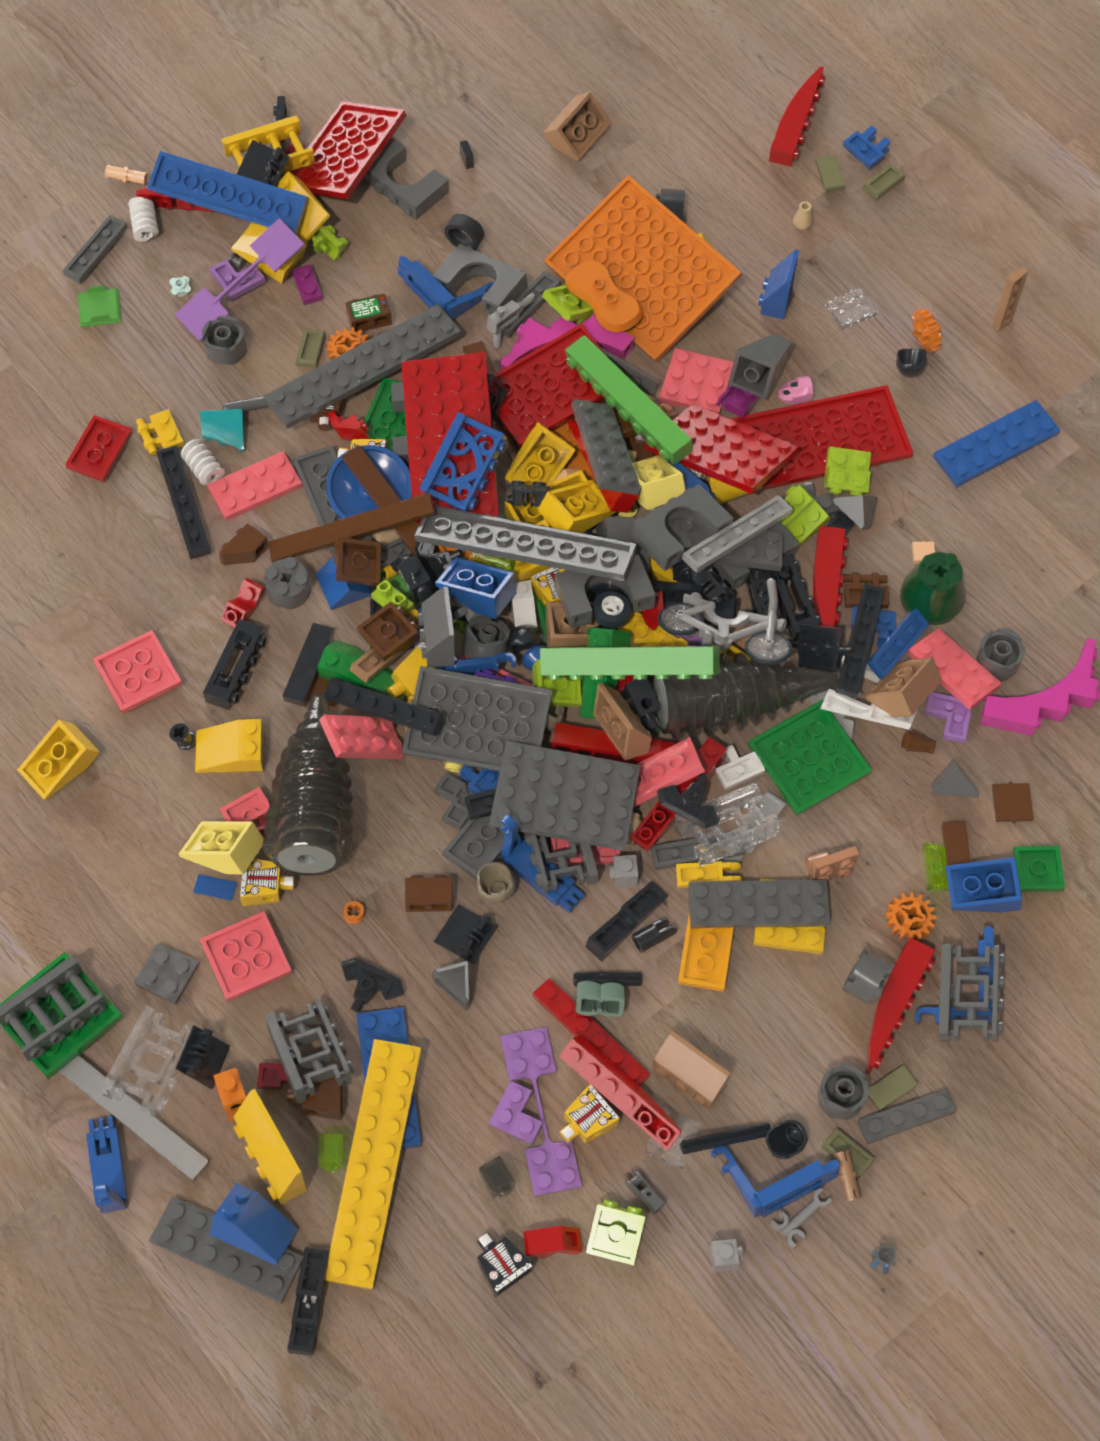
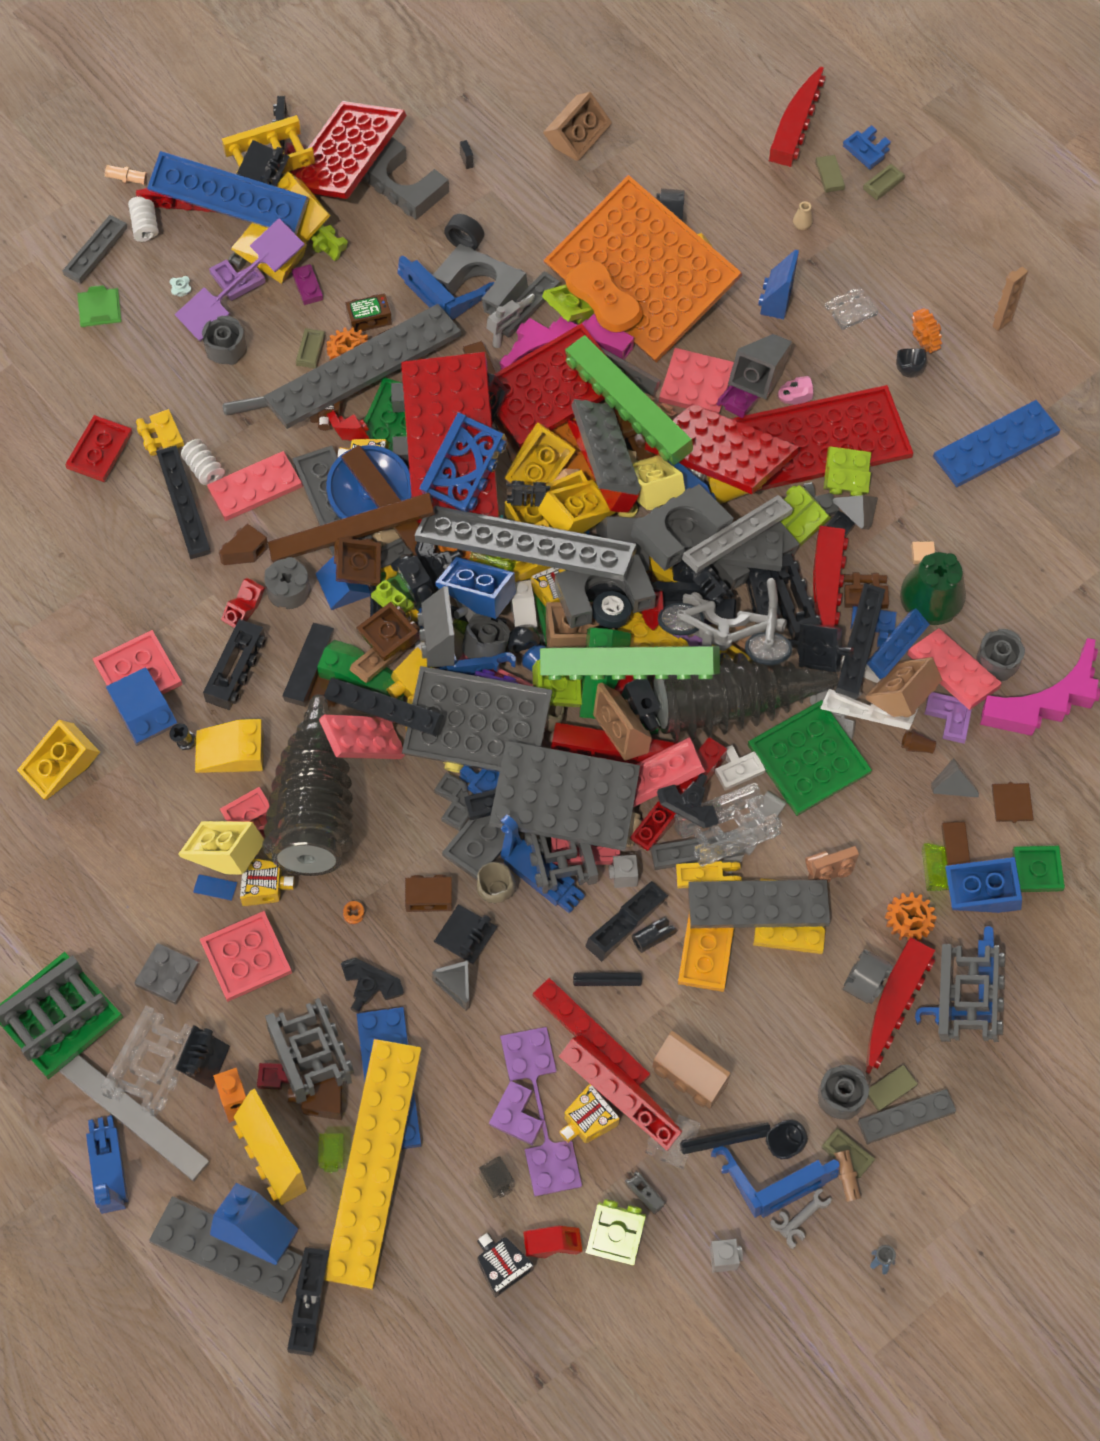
teal slope [200,409,244,452] -> none
sand green brick [576,981,624,1017] -> none
none -> blue slope [106,667,177,746]

